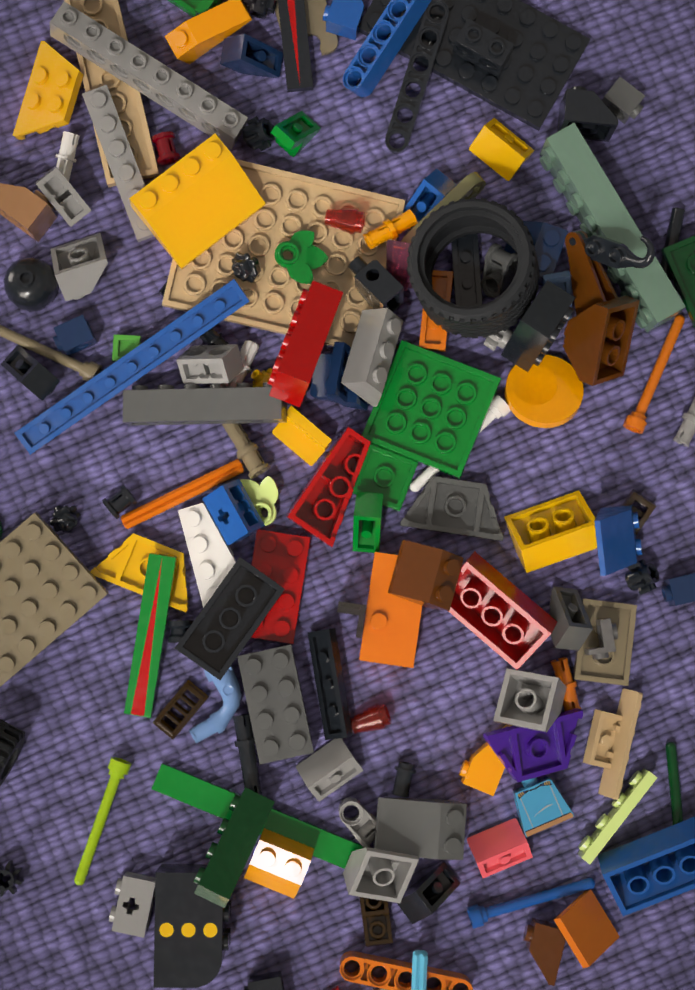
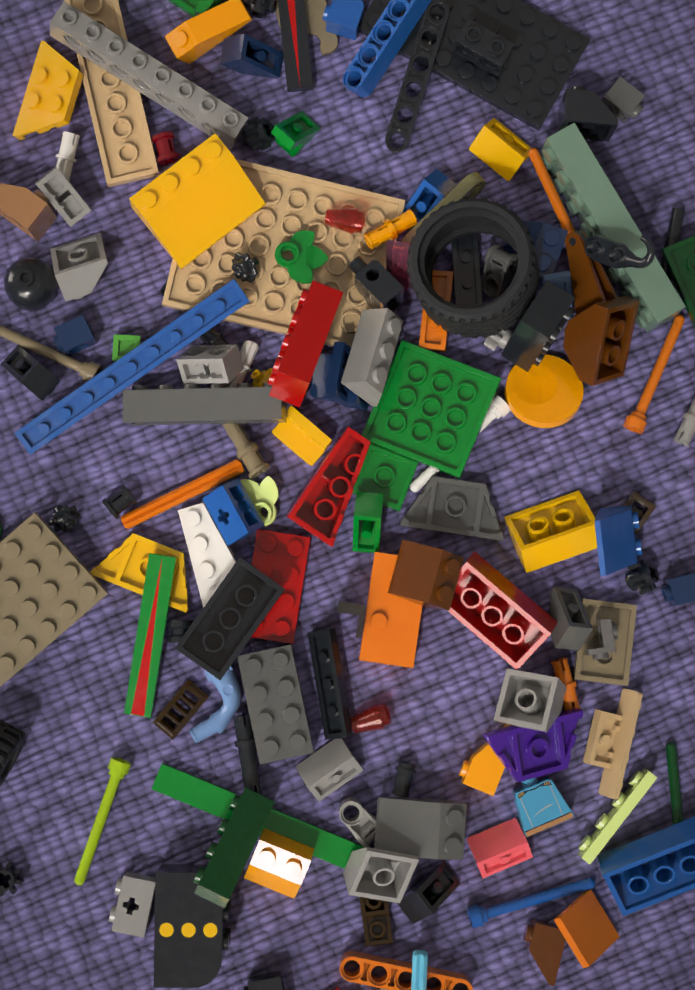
light grey plate [82,85,155,243] -> none
none -> orange piece [528,148,575,233]

